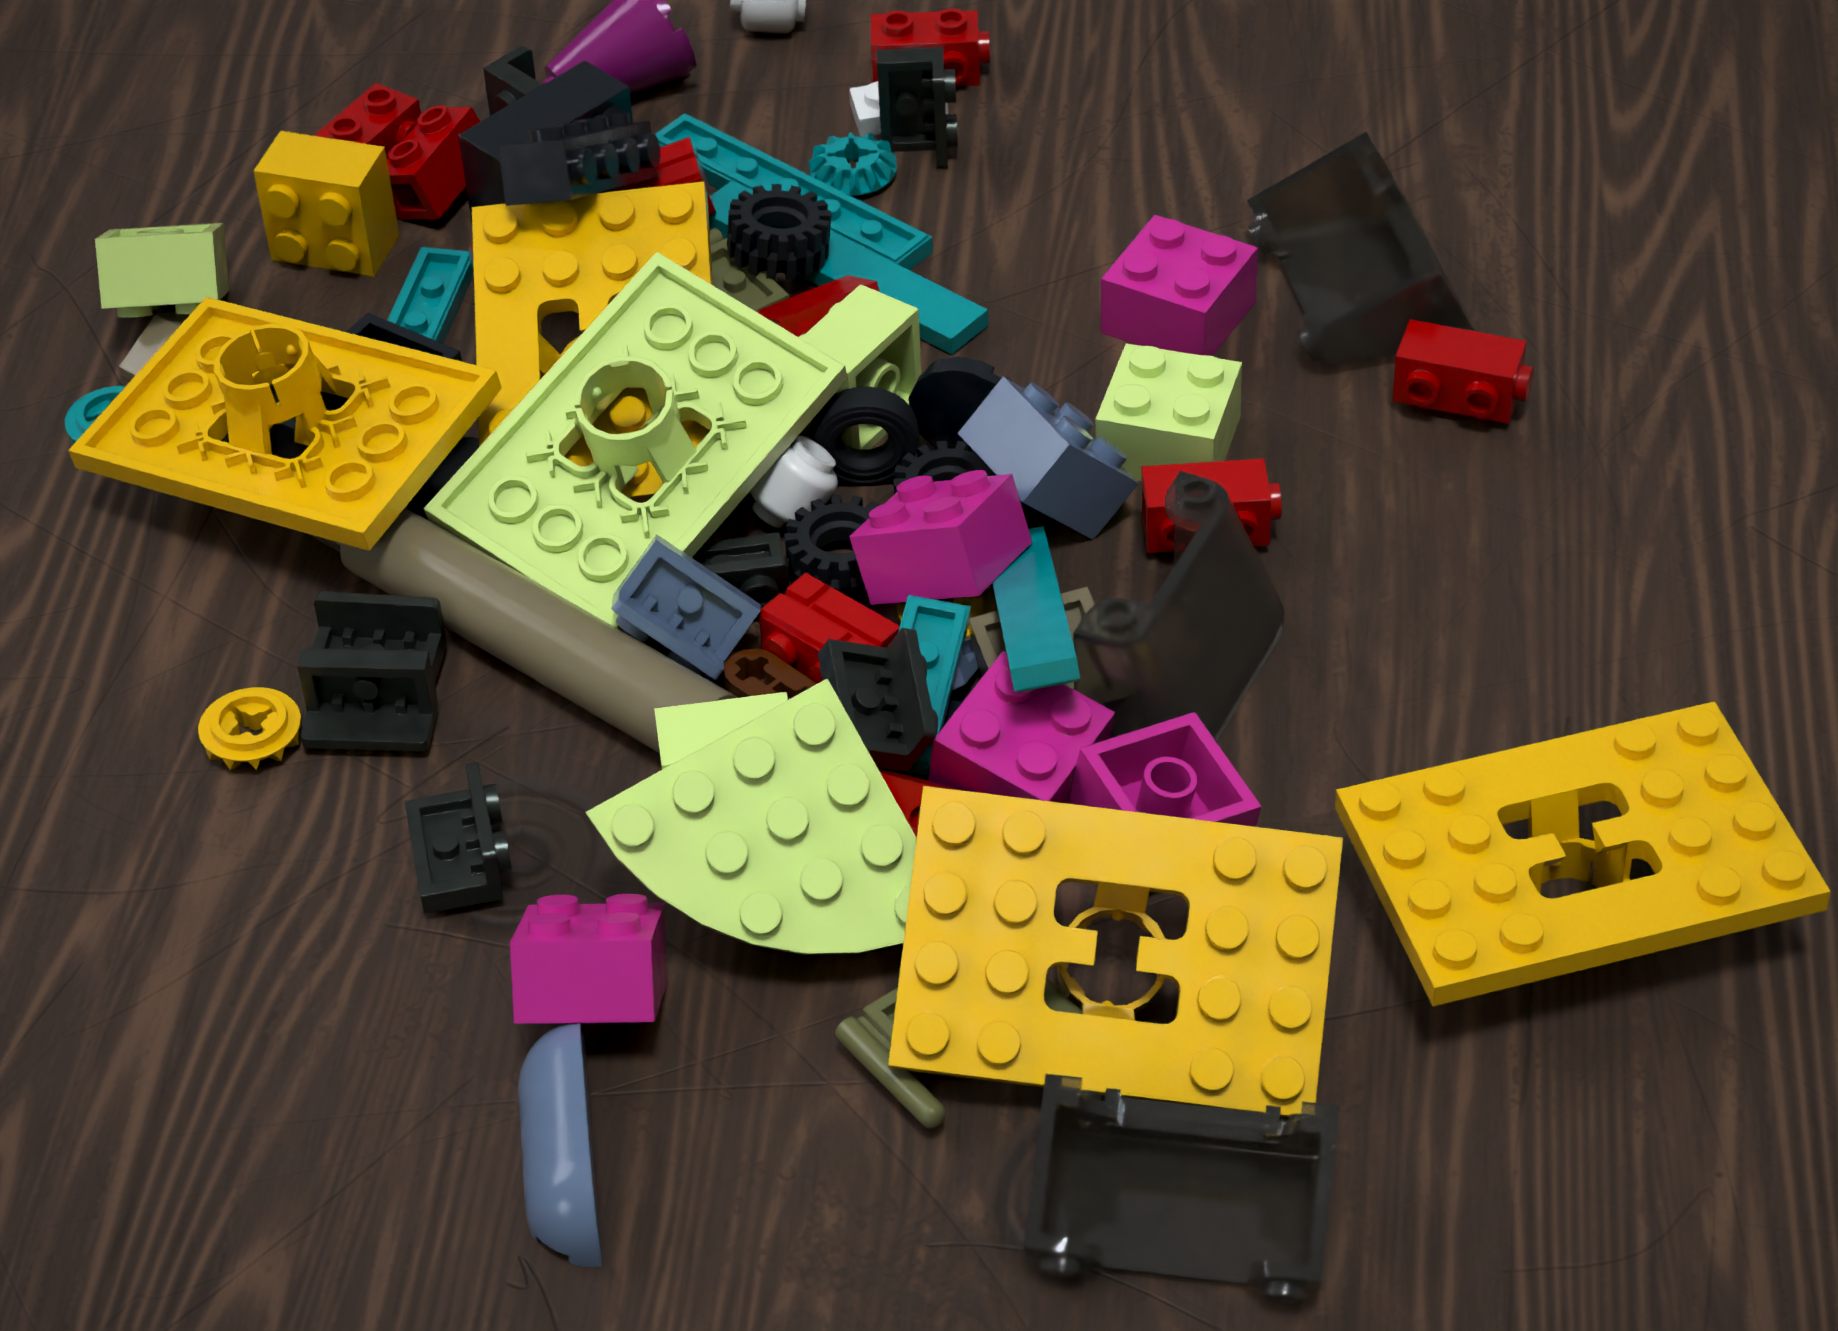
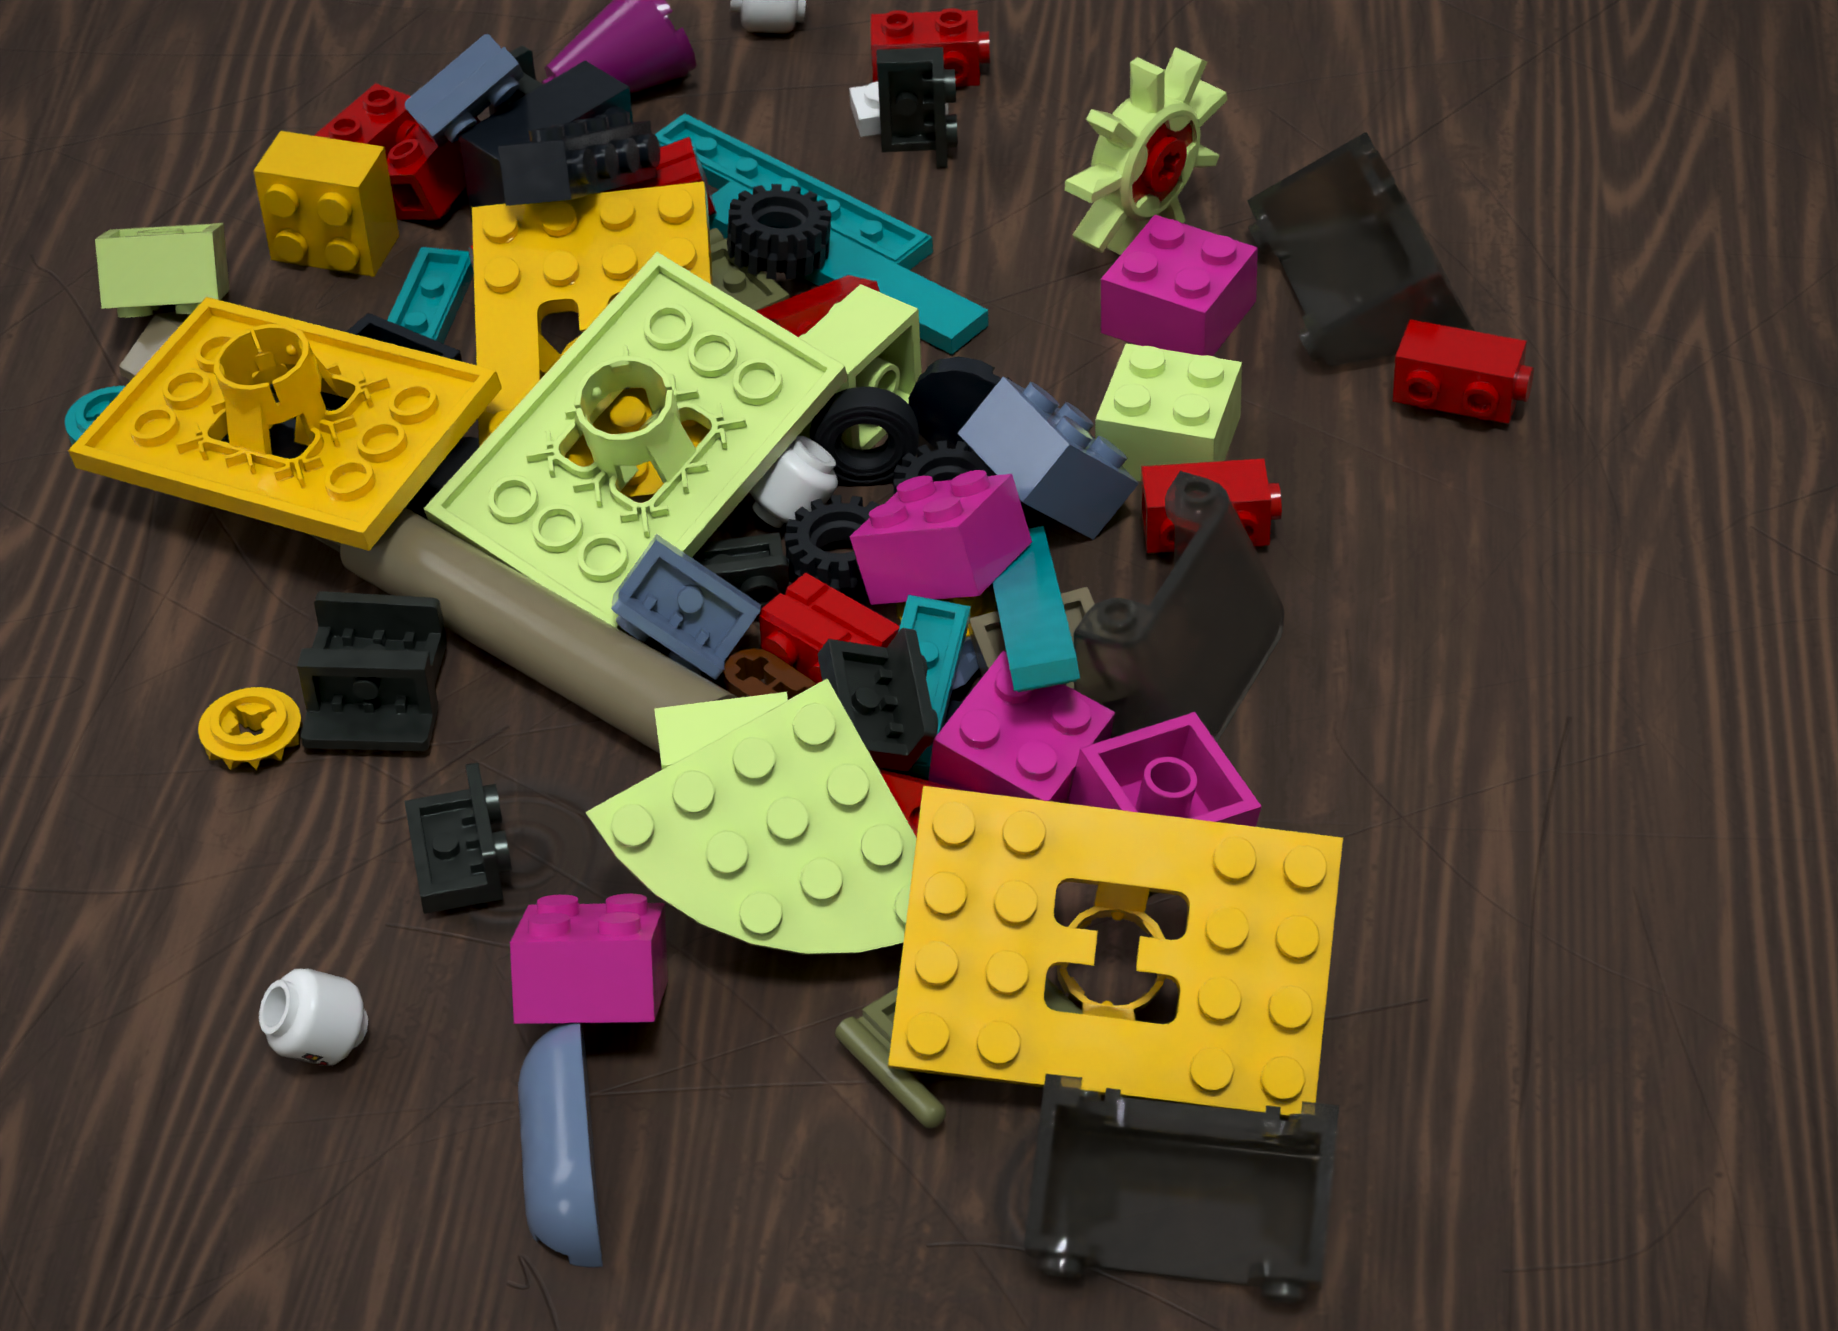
teal gear [809,131,897,196] -> none
yellow plate [1335,701,1831,1006] -> none
none -> white head [259,969,368,1066]
none -> sand blue bracket [404,34,524,148]
none -> yellowish green gear [1064,47,1227,255]

